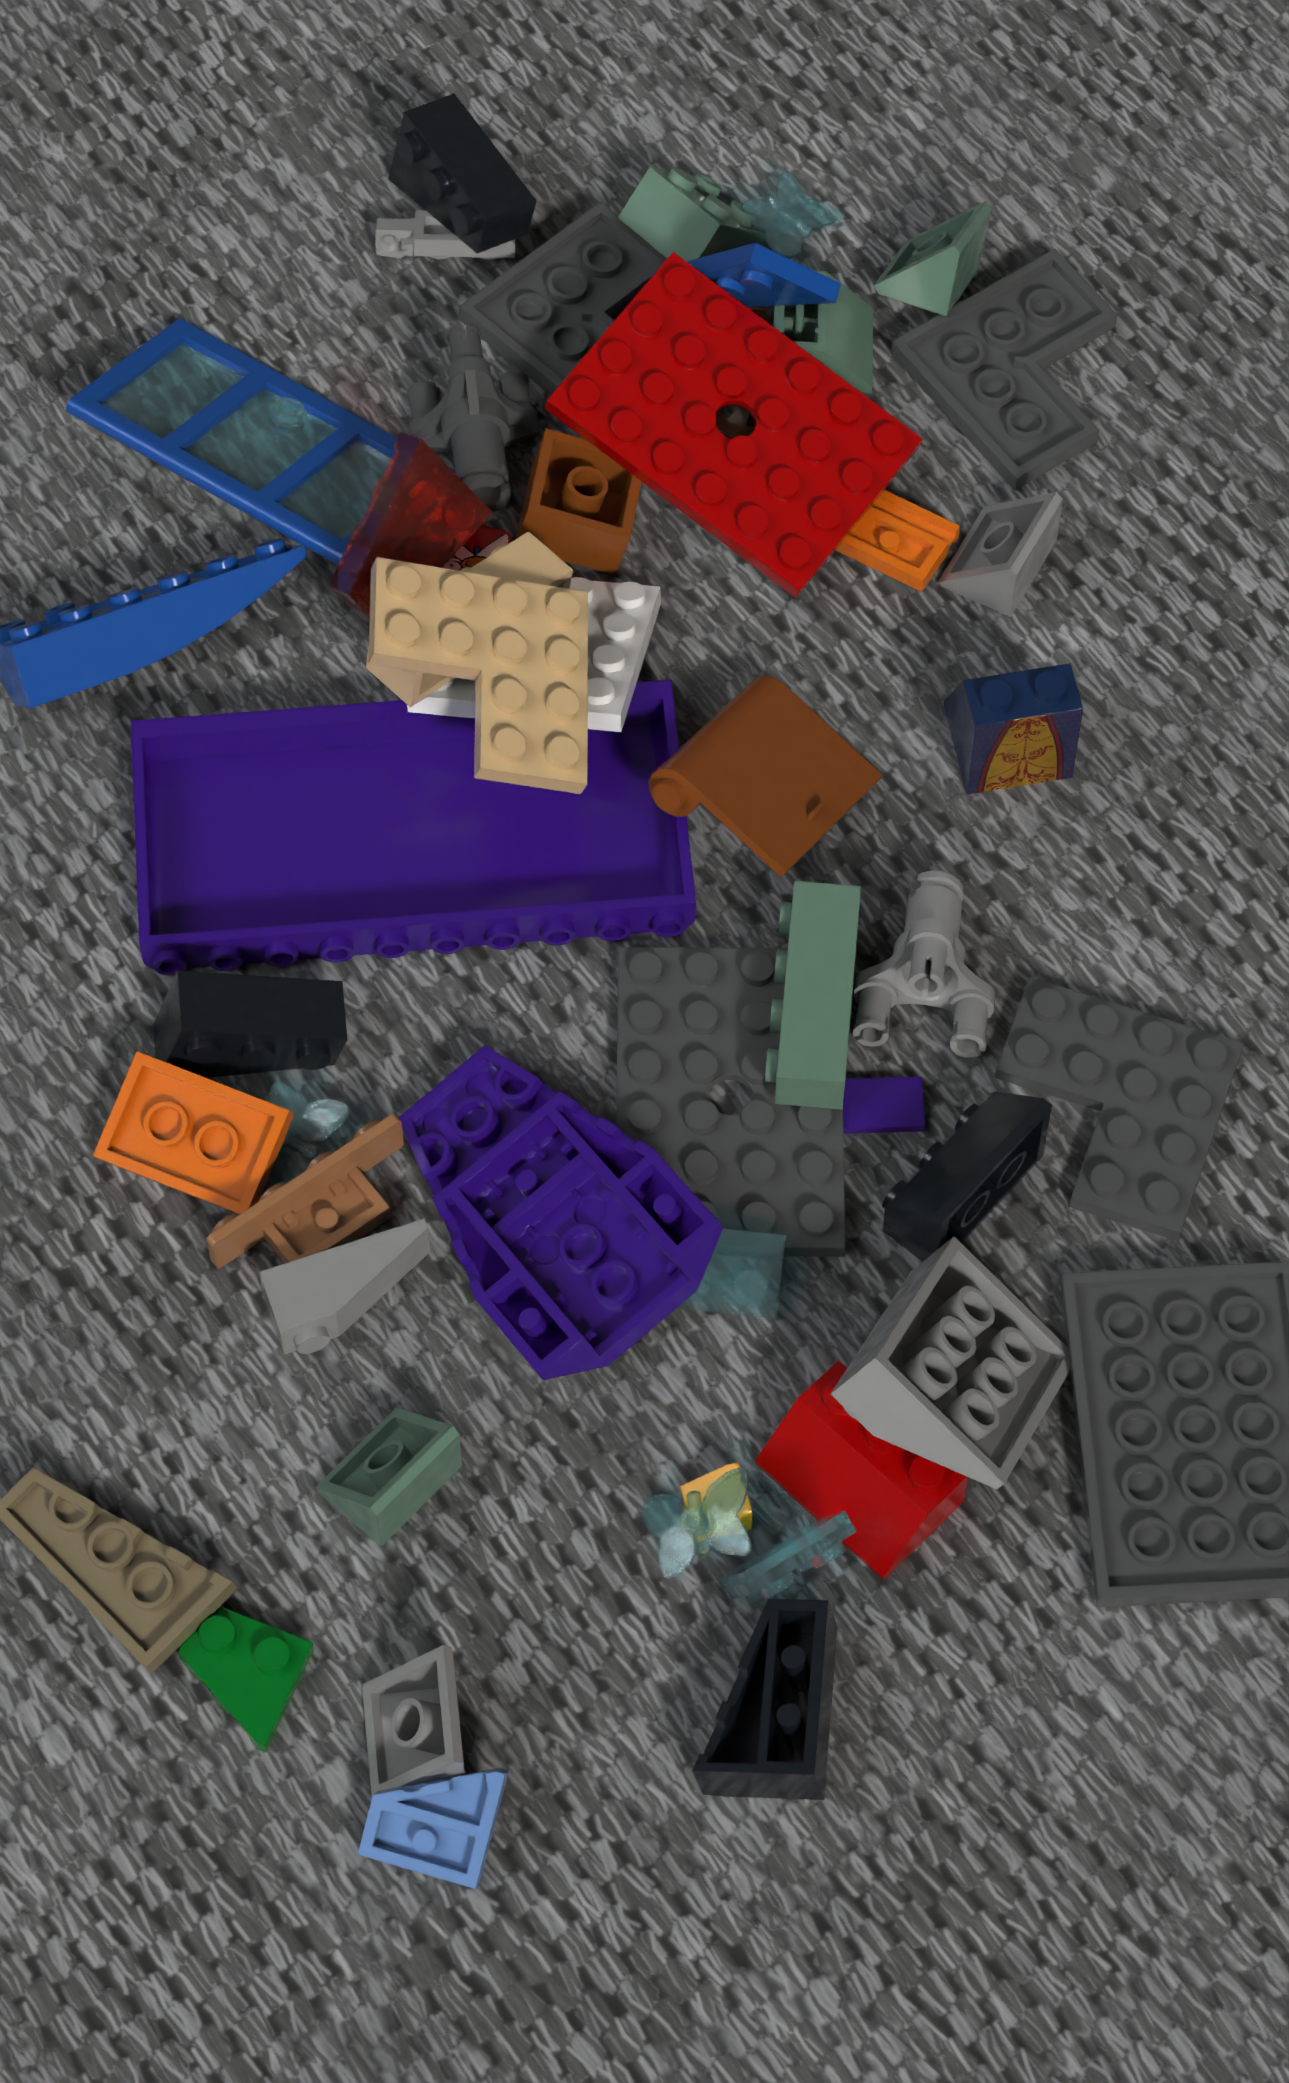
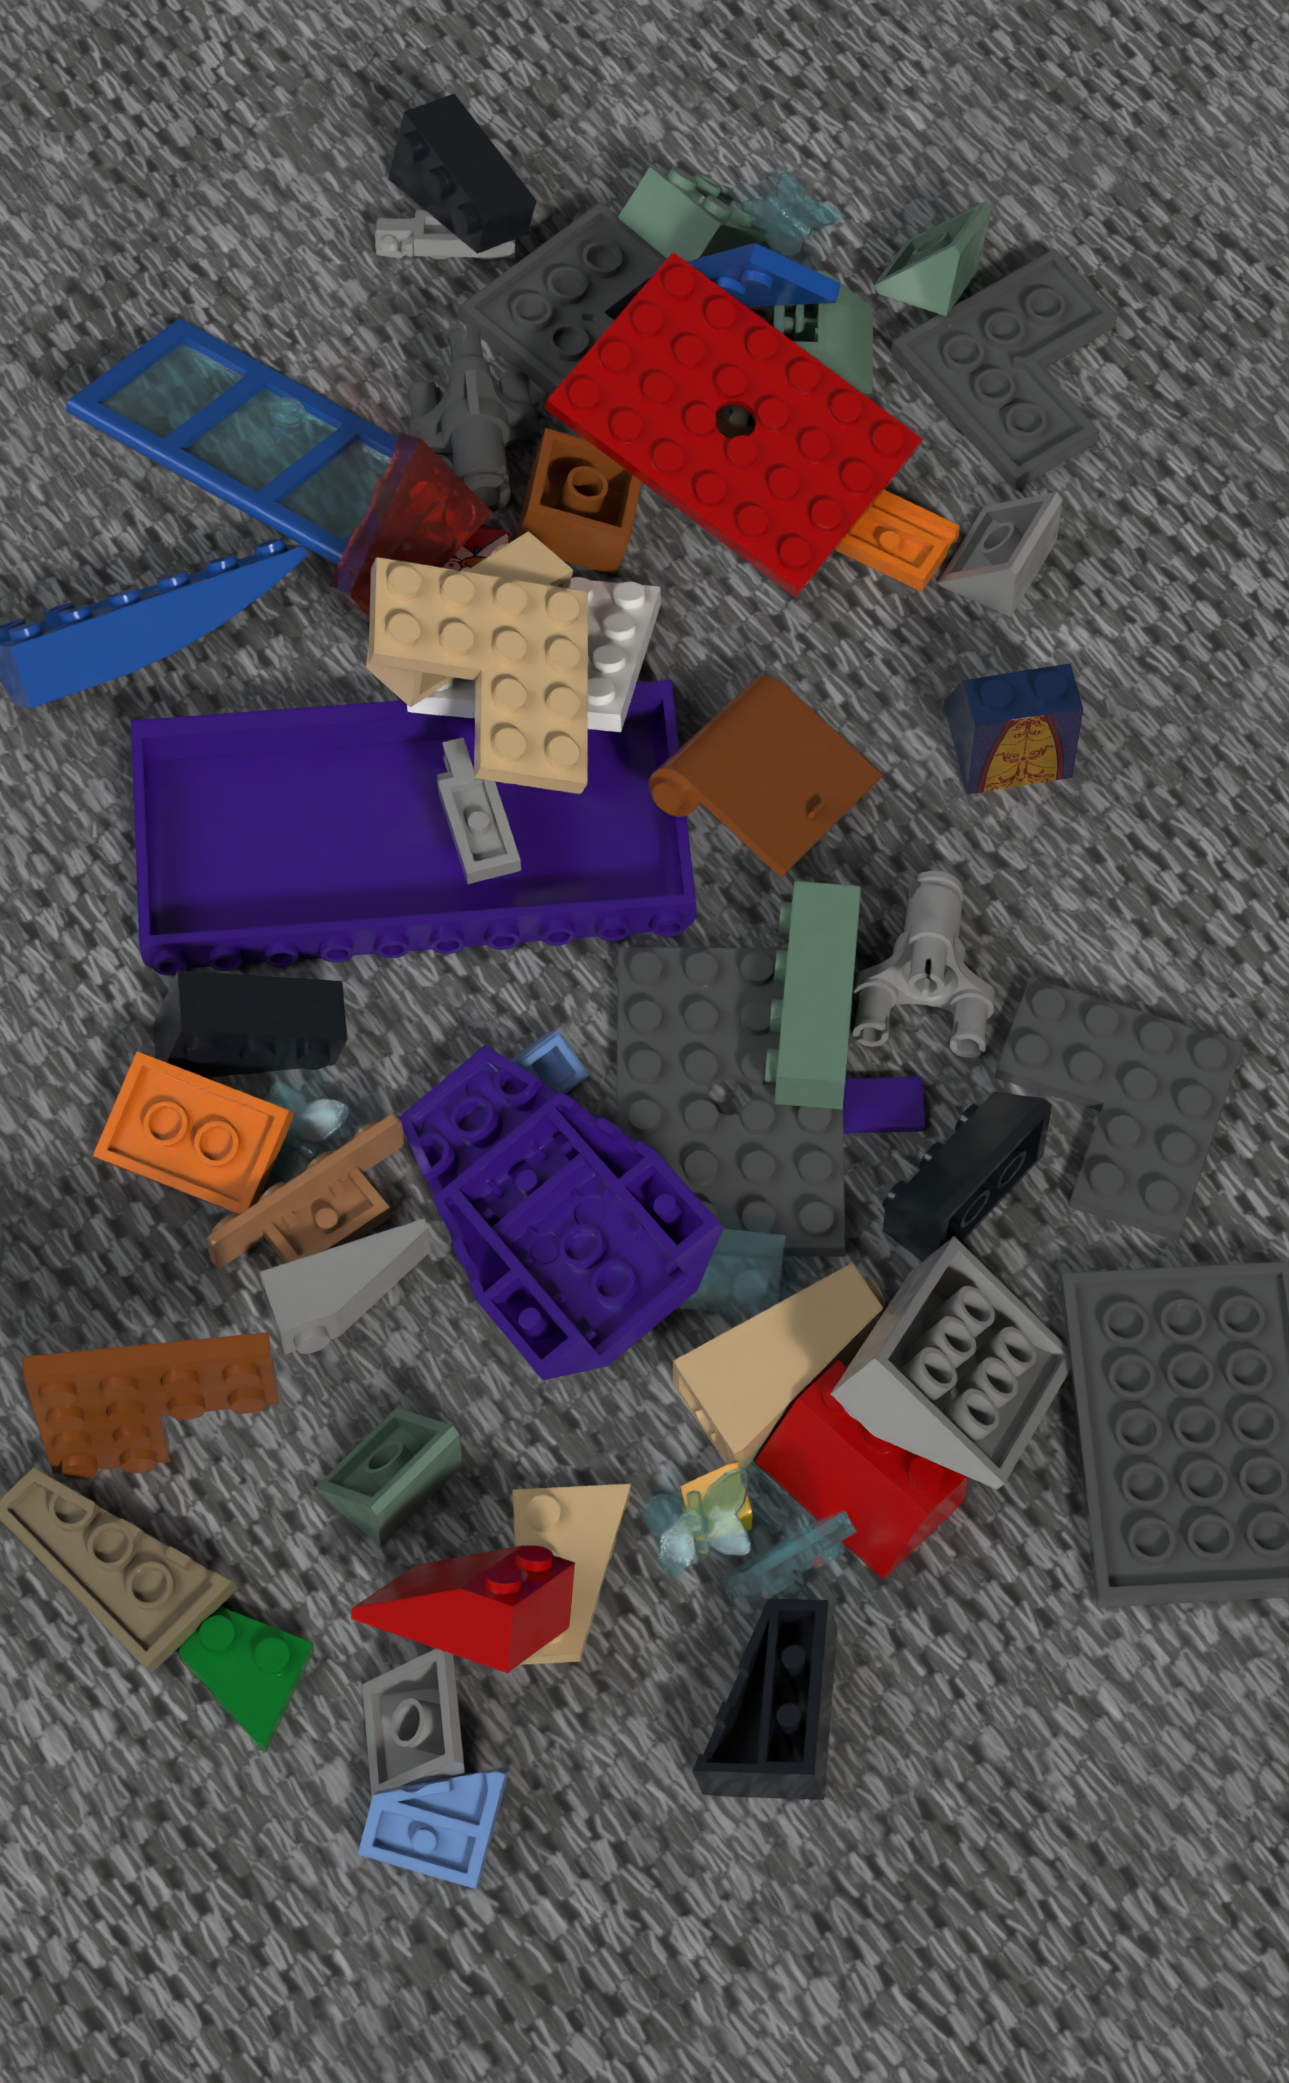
none -> dark orange plate [23,1332,279,1479]
none -> red slope [351,1545,575,1673]
none -> light grey hinge [437,737,521,885]
none -> medium blue slope [510,1030,590,1094]
none -> tan wing [513,1484,631,1665]
none -> tan slope [673,1263,886,1471]

